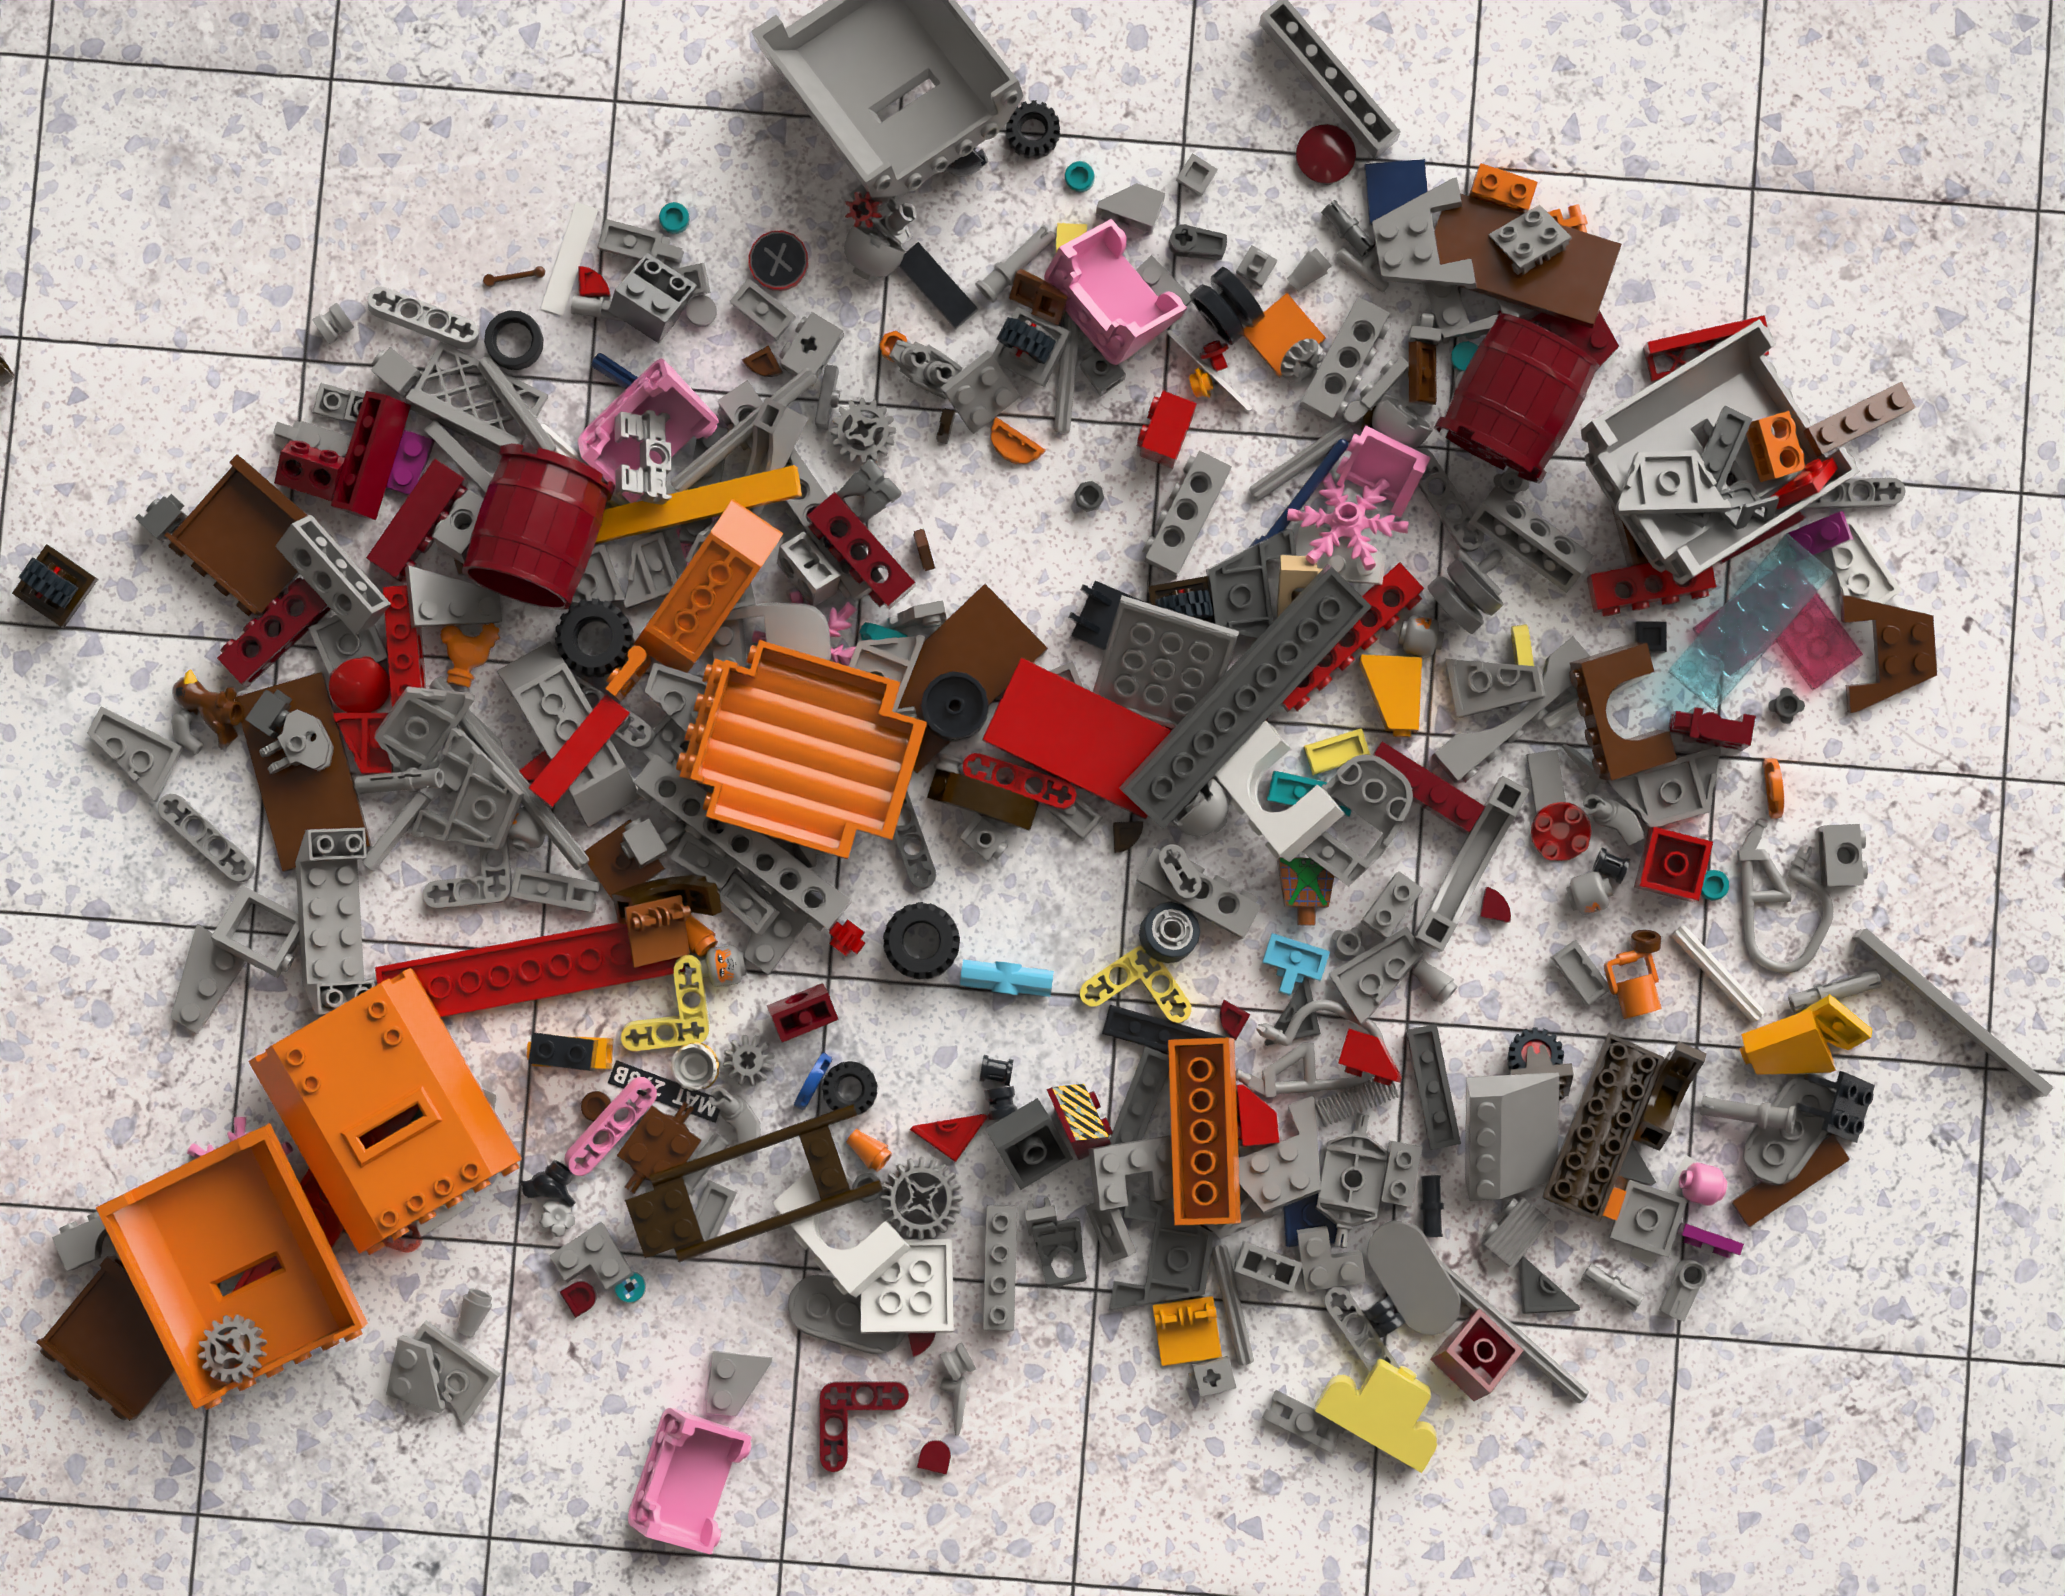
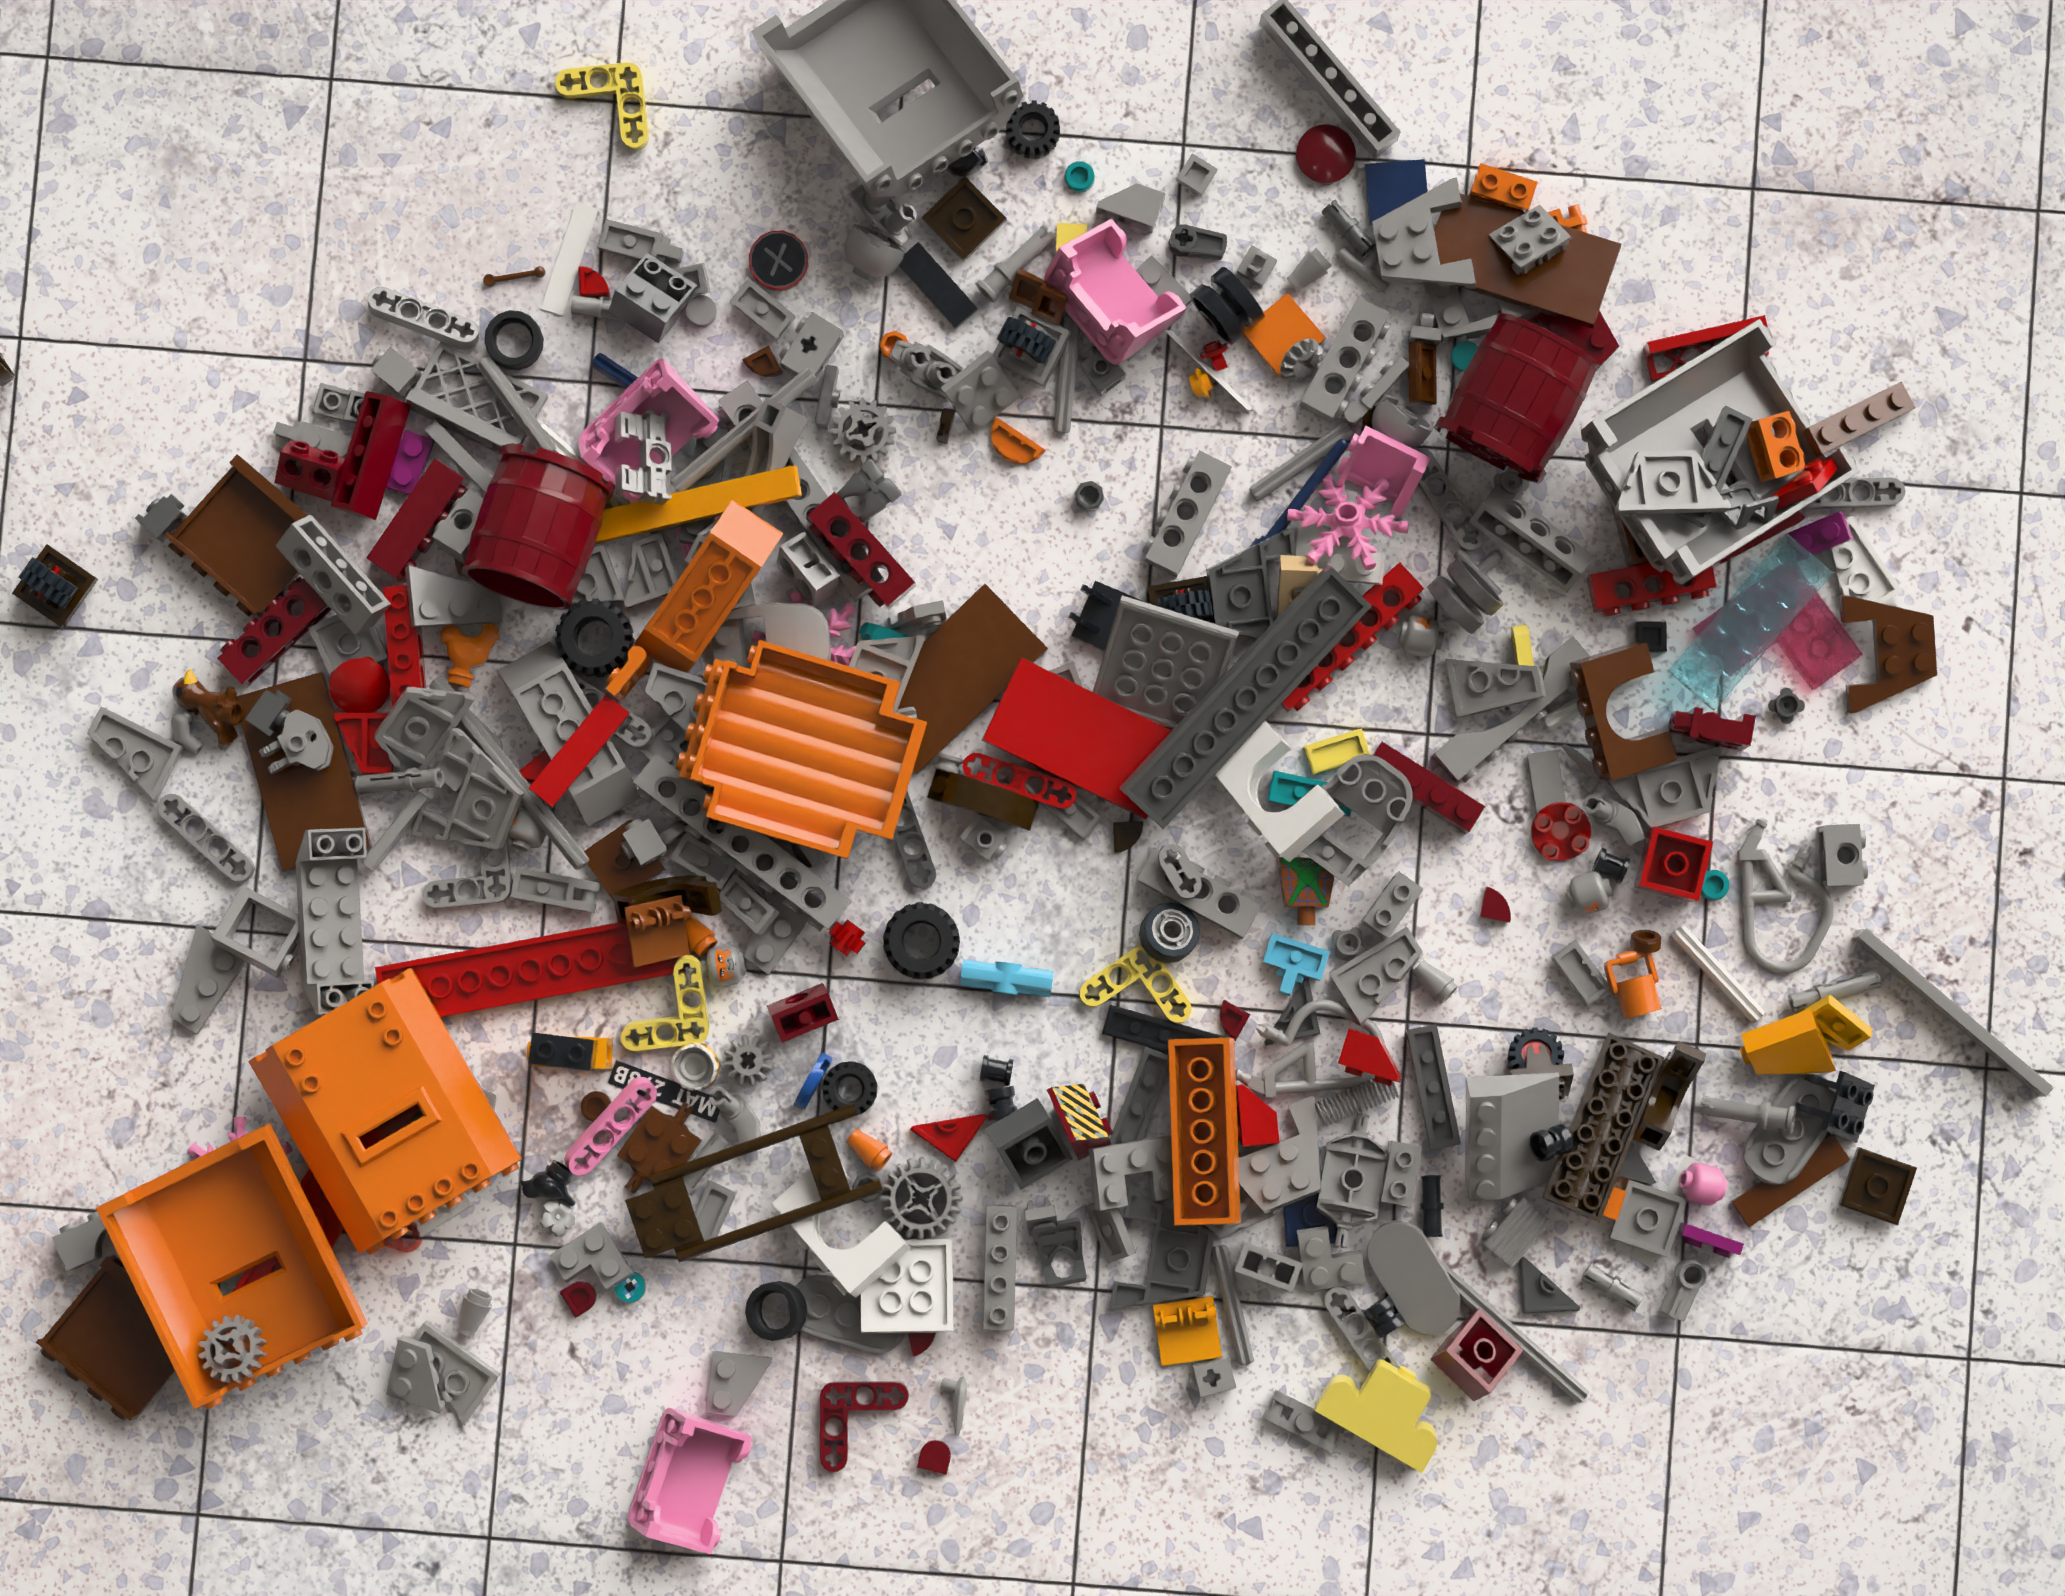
light grey wheel [312,303,354,344] -> none
teal tile [659,202,690,234] -> none
red gear [845,191,882,228] -> none
reddish brown tile [913,528,935,571] -> none
black wheel [921,671,989,742] -> none
light grey wheel [940,1342,976,1381] -> none
red brick [1136,390,1197,469] -> none
light grey cylinder [1171,778,1229,837] -> none
light orange slope [1359,654,1422,738] -> none
light grey arch [1413,776,1530,953] -> none
orange tile [1763,758,1784,819] -> none
none -> light yellow beam [555,62,649,151]
none -> black tyre [745,1281,807,1341]
none -> dark brown plate [922,176,1007,262]
none -> black wheel [1530,1124,1573,1162]
none -> dark brown plate [1838,1147,1917,1225]

